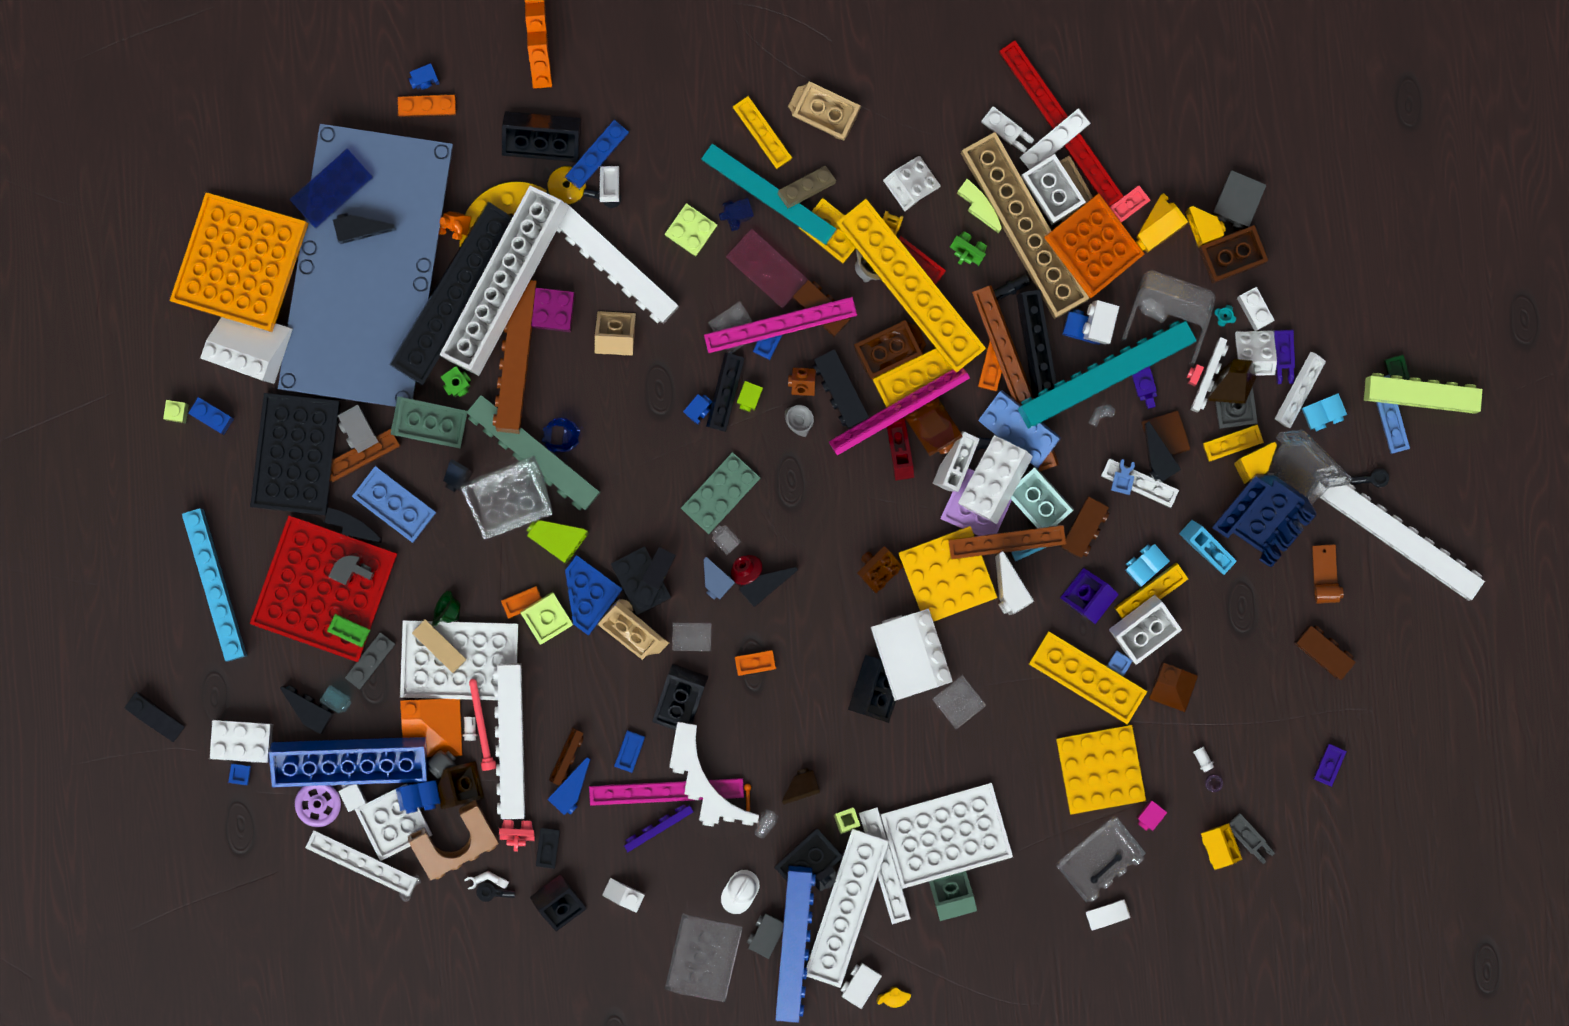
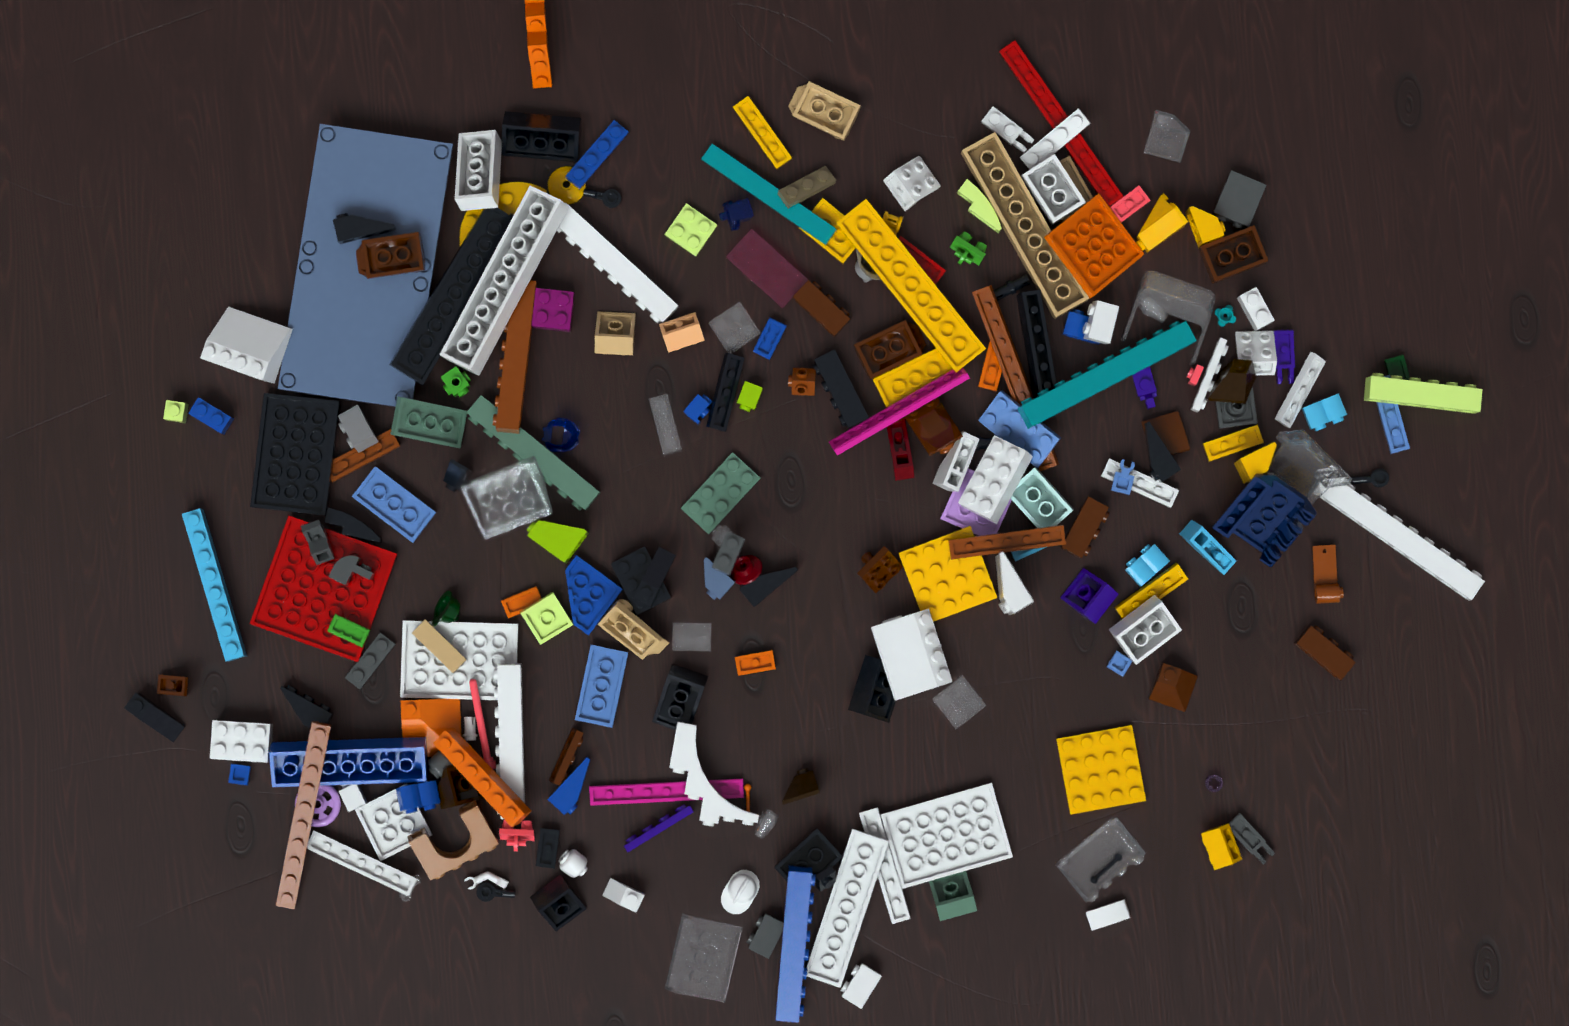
light orange plate [170,192,309,332] -> none
clear blue plate [290,149,373,229] -> none
clear light blue brick [319,685,351,714] -> none
orange plate [398,95,456,117] -> none
blue brick [408,63,440,90] -> none
orange piece [439,211,471,240] -> none
white tile [600,166,619,202] -> none
blue tile [614,730,645,773] -> none
dark pink tile [704,297,857,353] -> none
light grey piece [785,405,814,437] -> none
yellowish green brick [834,807,860,834] -> none
yellow piece [876,987,911,1008] -> none
yellow plate [1029,631,1147,724] -> none
clear arm [1088,404,1115,427] -> none
dark pink brick [1136,800,1167,831] -> none
white pin [1193,747,1214,772] -> none
dark purple plate [1313,744,1347,787] -> none
none -> reddish brown slope [157,675,189,696]
none -> plate [276,721,331,910]
none -> dark grey brick [301,520,335,565]
none -> reddish brown slope [356,232,425,279]
none -> orange brick [433,728,531,827]
none -> white brick [455,130,502,211]
none -> white head [559,849,588,878]
none -> medium blue plate [575,645,628,728]
none -> clear brick [649,394,682,456]
none -> light nougat brick [659,312,705,353]
none -> dark grey brick [712,531,745,576]
none -> clear slope [1144,110,1190,162]

